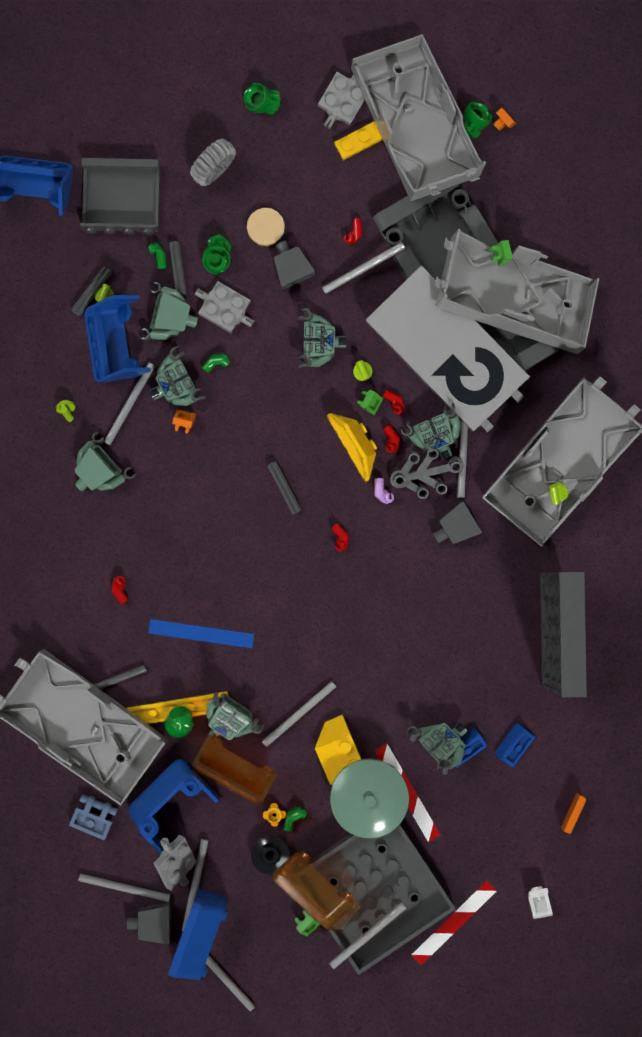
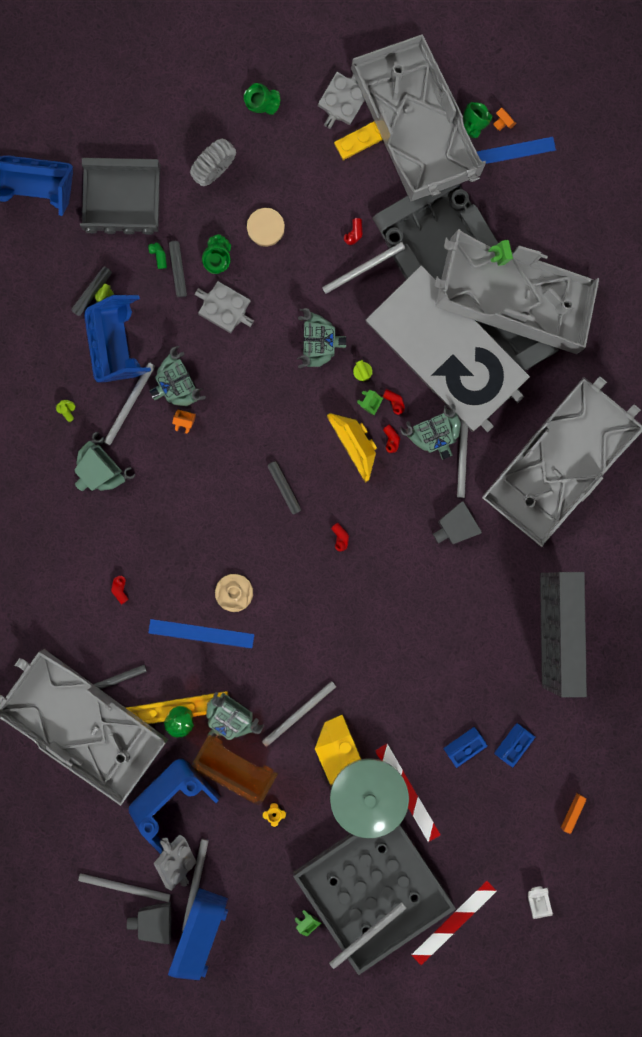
sand blue plate [69,794,118,841] -> none
sand green torso [140,282,198,341] -> none
green arm [202,353,230,373] -> none
light grey axle [206,955,255,1011] -> none
black dish [251,835,290,875] -> none
clear orange windscreen [271,851,362,930] -> none
dark grey torso [274,241,315,290] -> none
green arm [283,807,307,832] -> none
lavender arm [374,478,394,504] -> none
dark grey plant [390,446,464,499] -> none
torso [406,723,467,775] -> none
lime plate [549,482,568,505] -> none
none -> tan tile [215,574,253,612]
none -> blue sticker [476,137,556,164]

